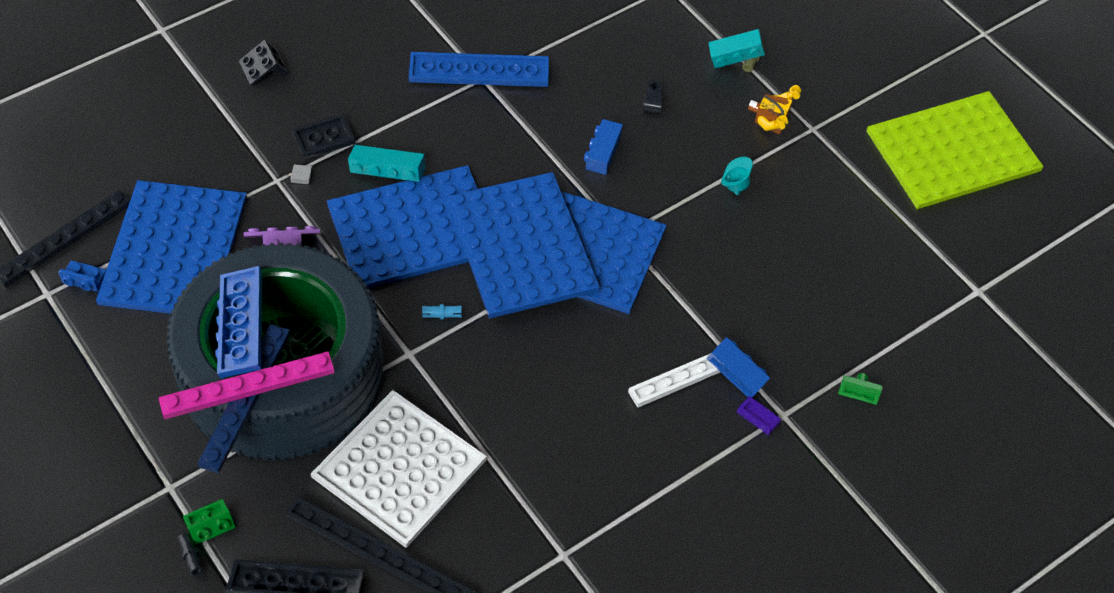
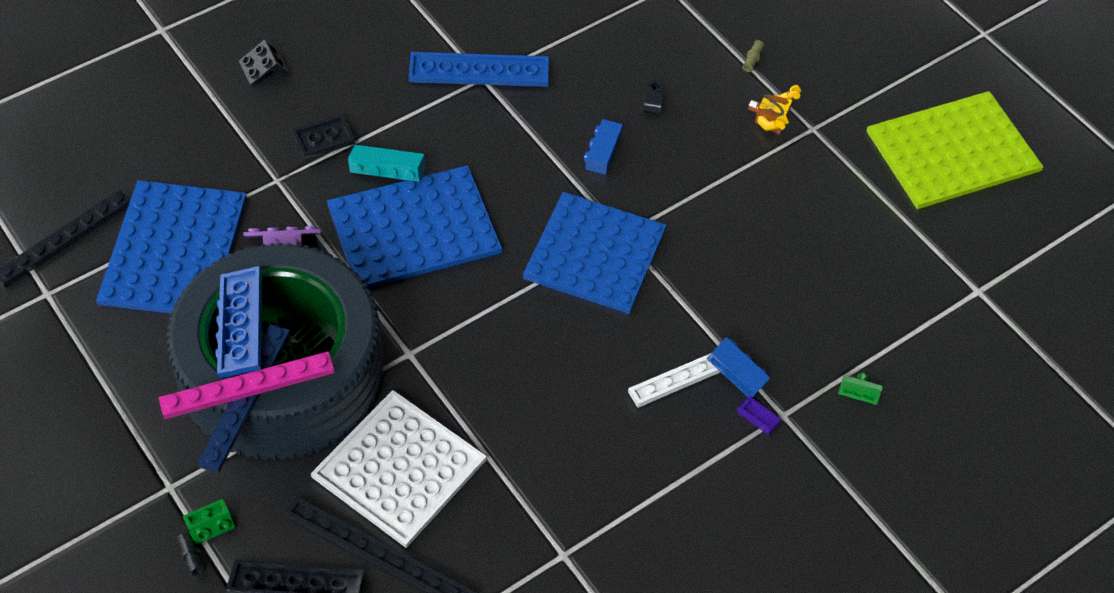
blue bracket [58,261,106,292] -> none
light grey tile [291,165,312,184] -> none
dark azure pin [422,304,461,319] -> none
blue plate [447,172,600,319] -> none
teal brick [708,29,765,68] -> none
teal piece [721,157,753,195] -> none

